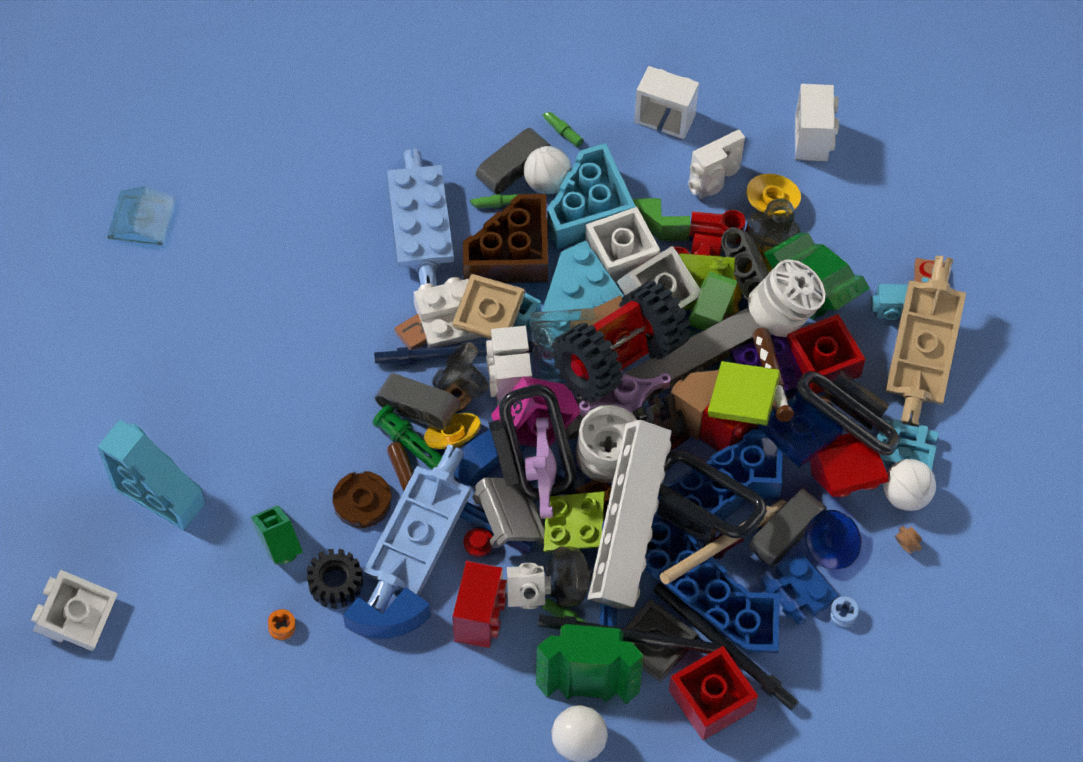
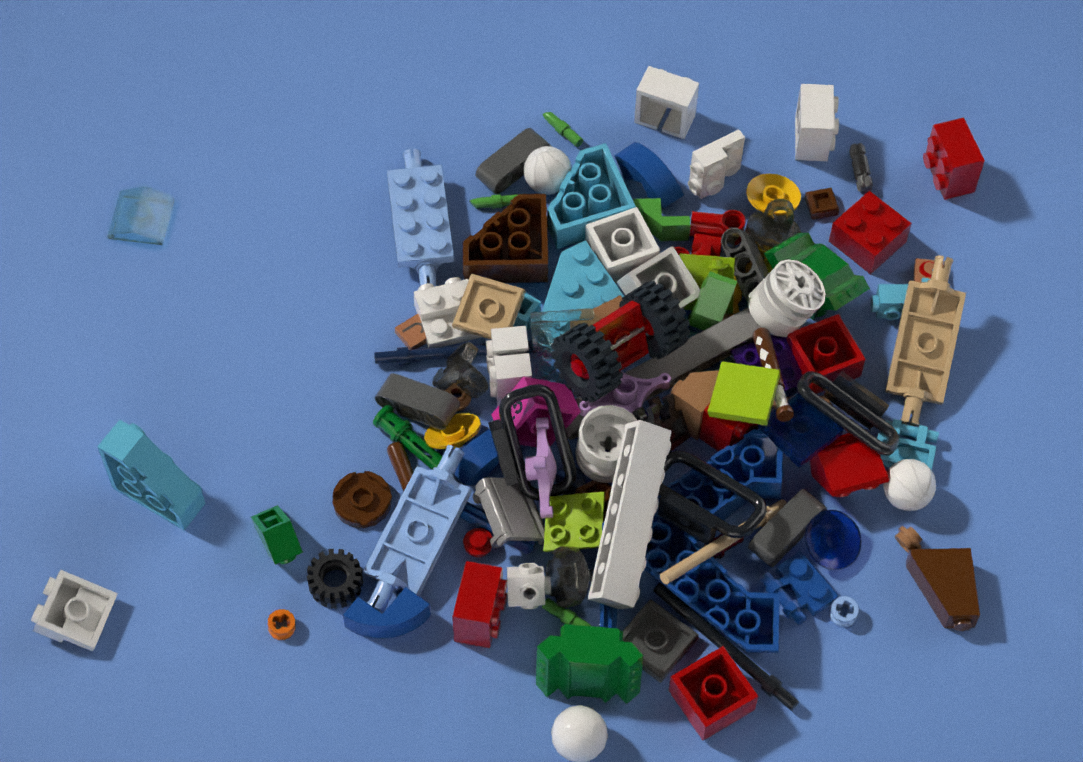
black bar [538,614,723,654] -> none
none -> blue brick [614,142,684,209]
none -> reddish brown tile [804,187,839,220]
none -> red brick [829,191,912,275]
none -> dark grey axle [849,143,873,193]
none -> reddish brown slope [906,548,980,631]
none -> red brick [923,117,985,200]

